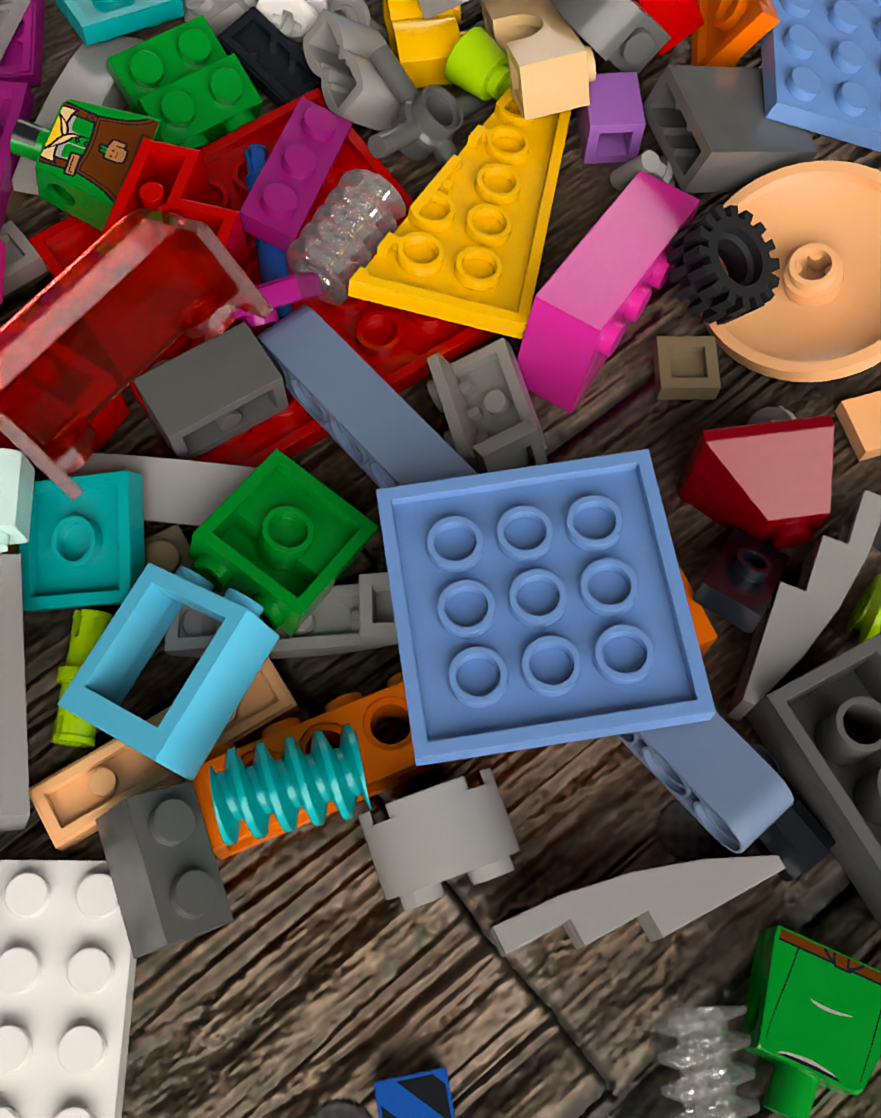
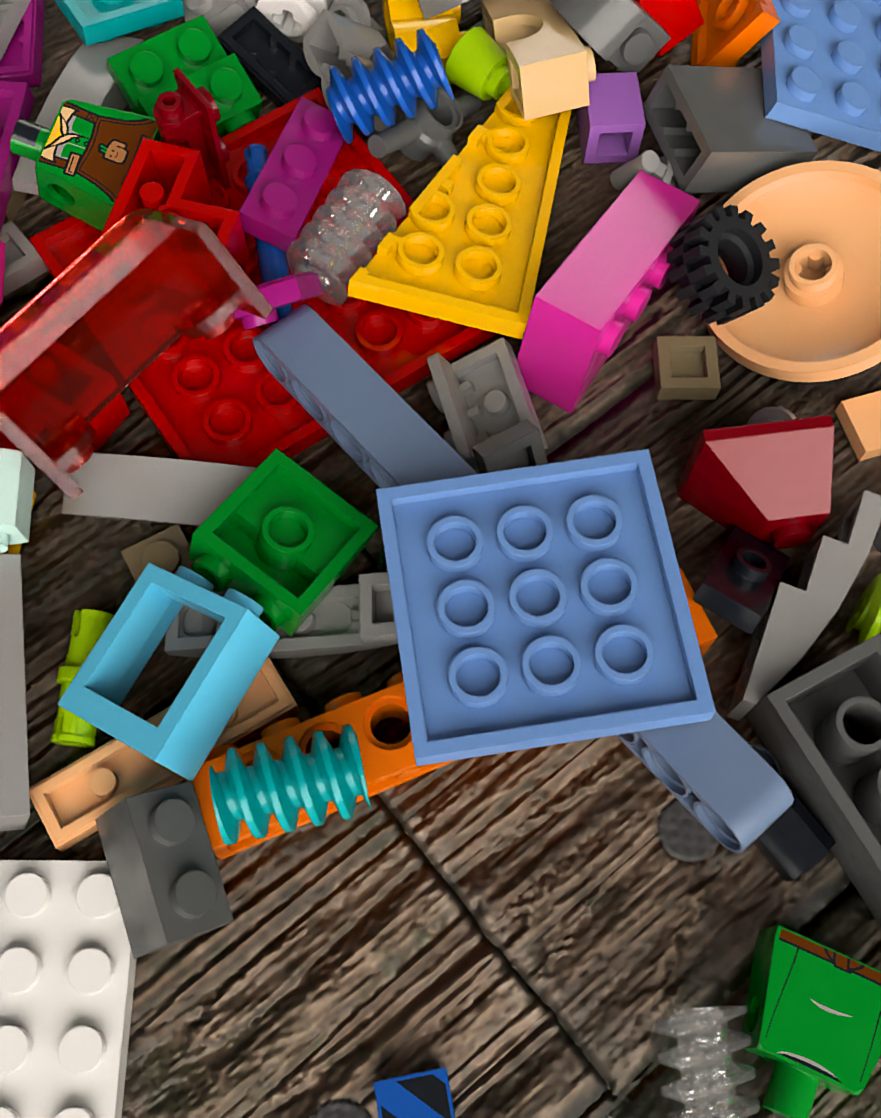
teal plate [18,470,145,612] -> none
dark grey brick [133,321,289,460] -> none
light grey brick [358,768,520,911] -> none
light grey slope [489,855,786,958] -> none
none -> dark red hinge [153,68,230,190]
none -> blue piece [326,28,455,144]

